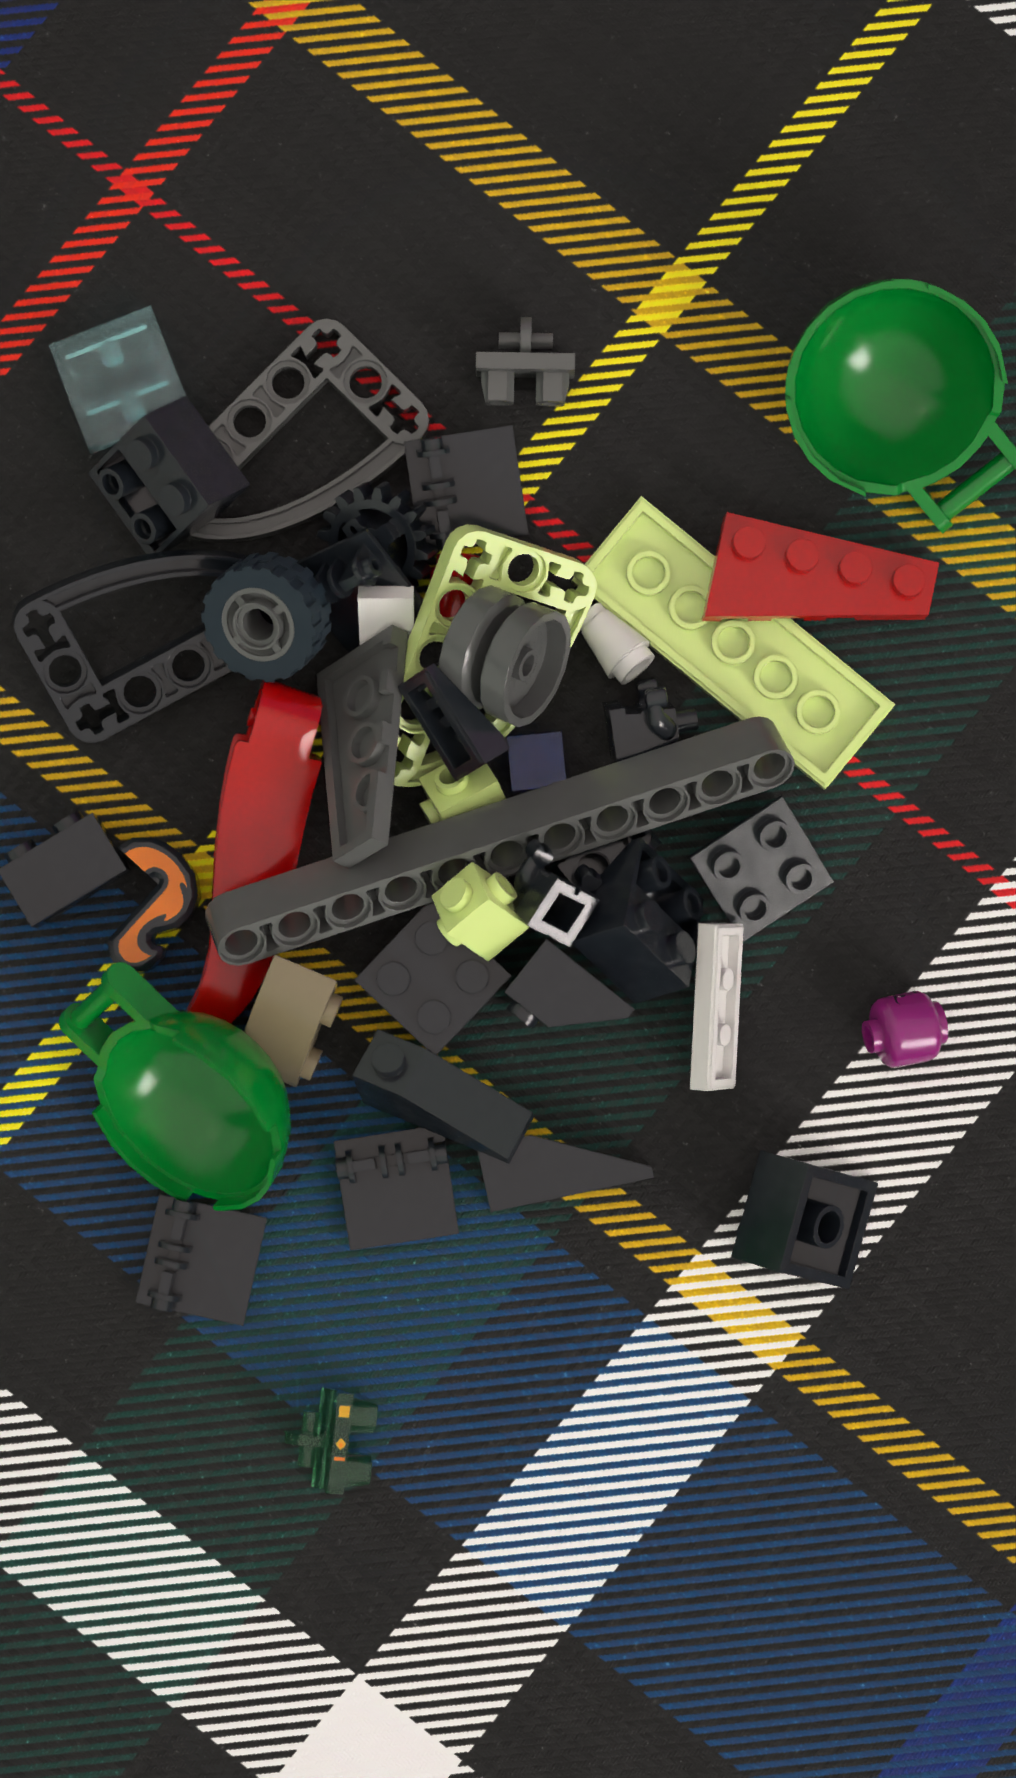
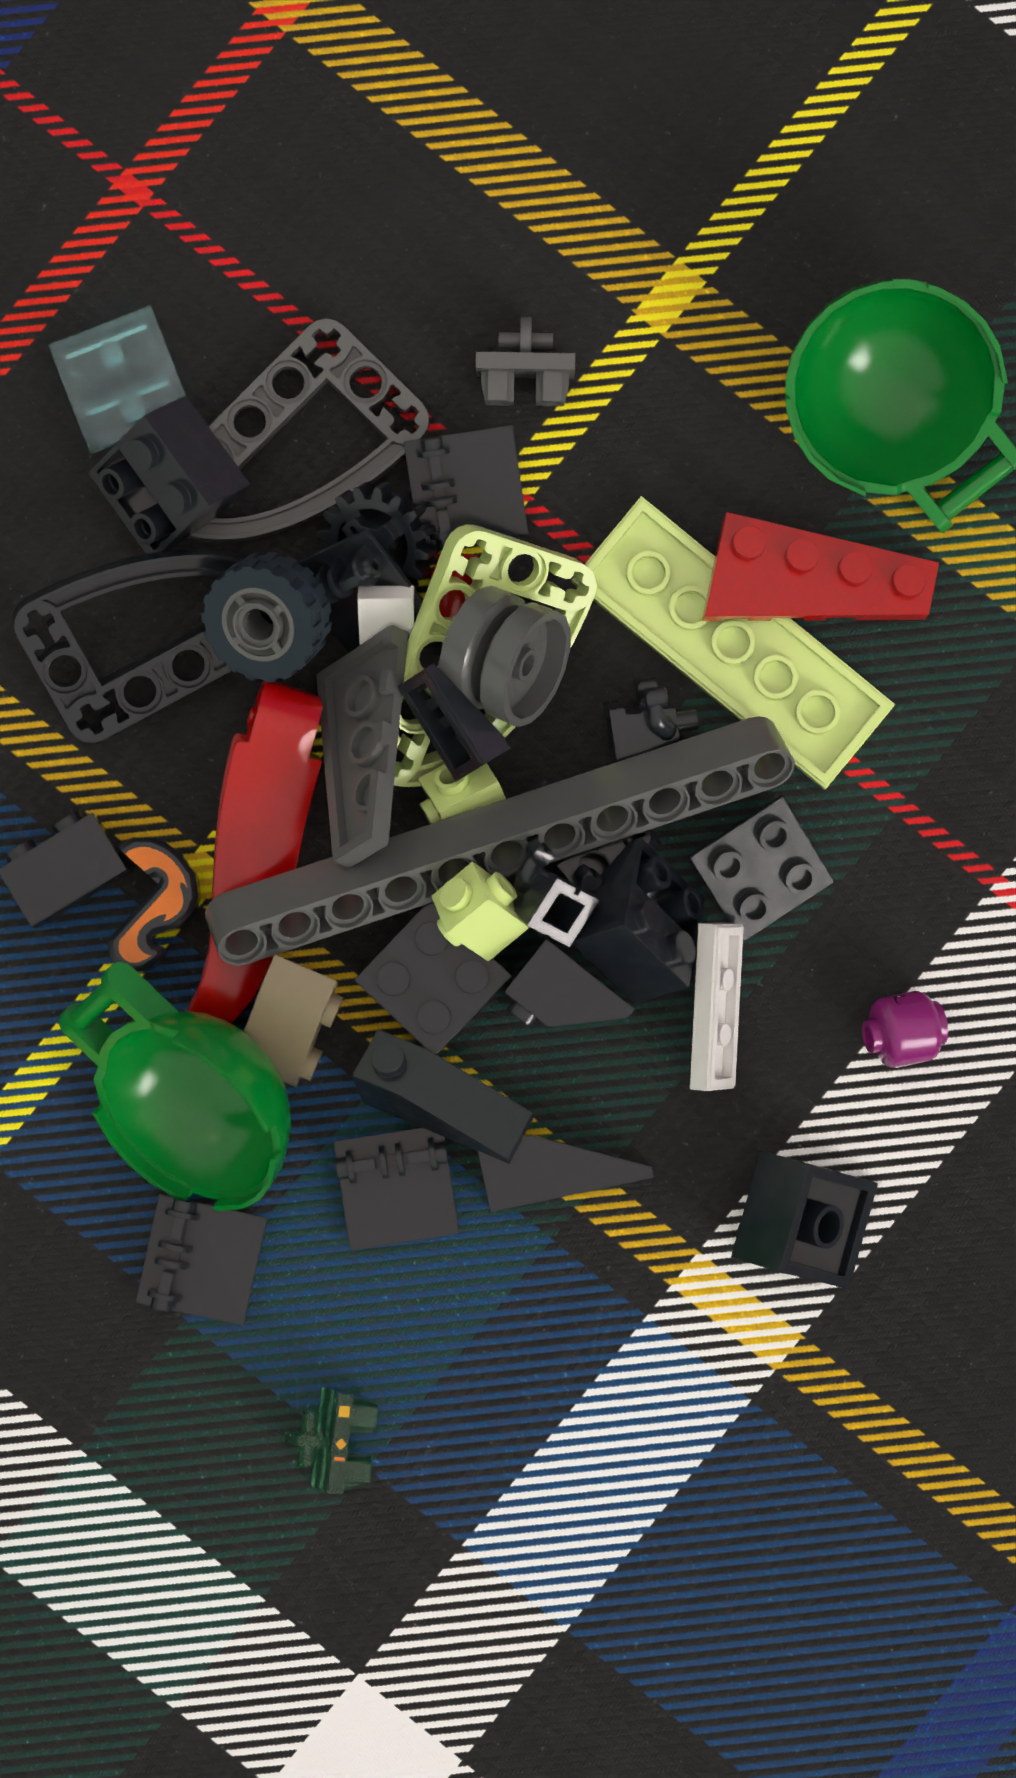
clear blue tile [507,731,566,792] -> none
white cone [580,603,655,685] -> none

